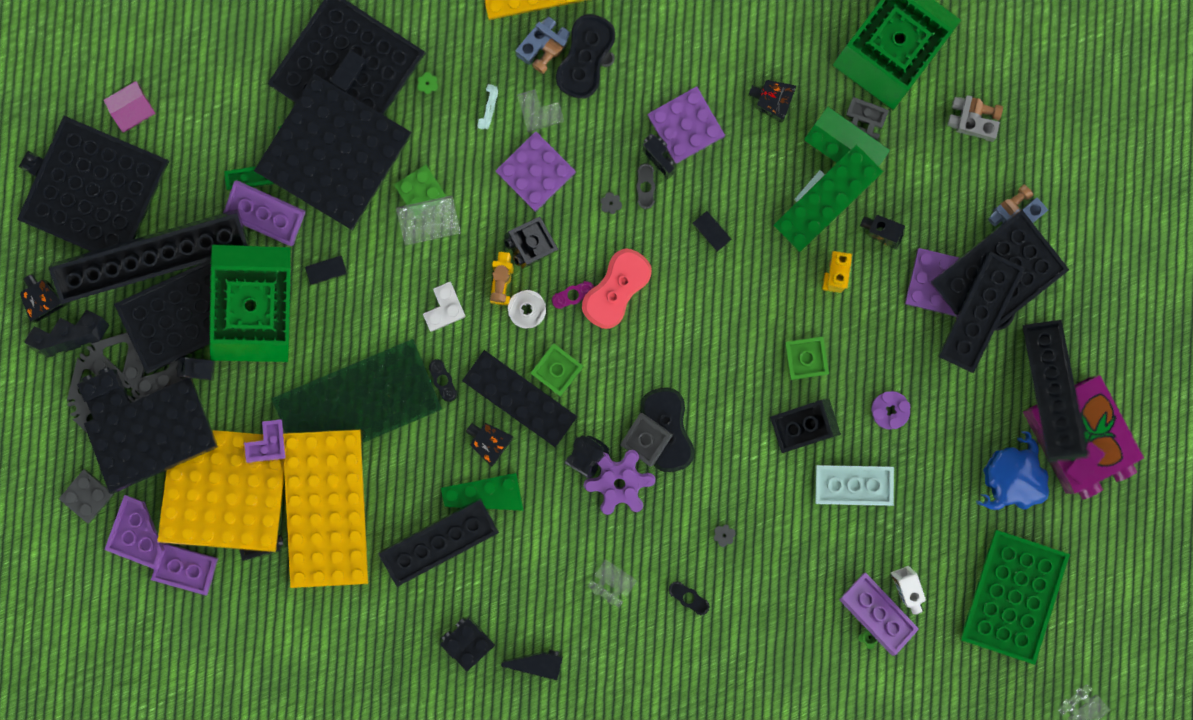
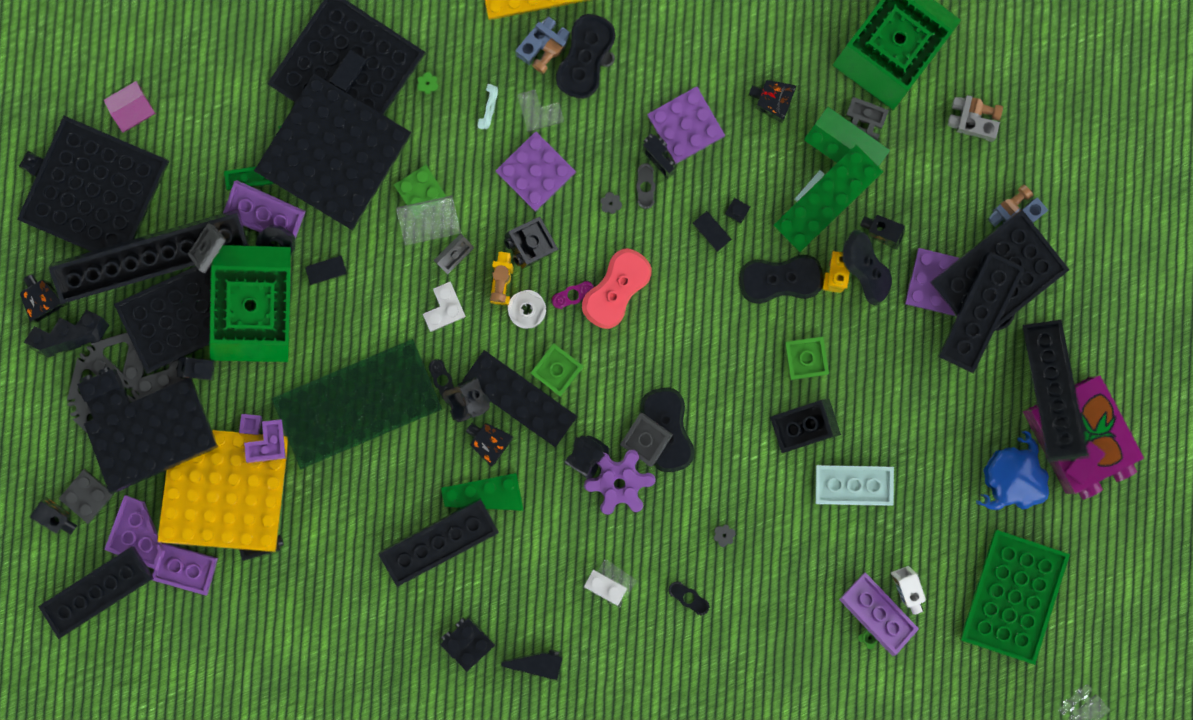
yellow plate [283,430,369,588] -> none
medium lavender plate [871,391,911,430] -> none
none -> black torso [30,497,77,535]
none -> black plate [38,546,154,639]
none -> dark grey plate [188,223,225,273]
none -> medium lavender plate [239,414,262,435]
none -> black plate [256,225,295,256]
none -> dark grey plate [434,233,474,275]
none -> black piece [443,377,490,422]
none -> white plate [584,570,627,606]
none -> black plate [724,197,751,224]
none -> black plate [739,254,823,304]
none -> black plate [843,229,892,306]

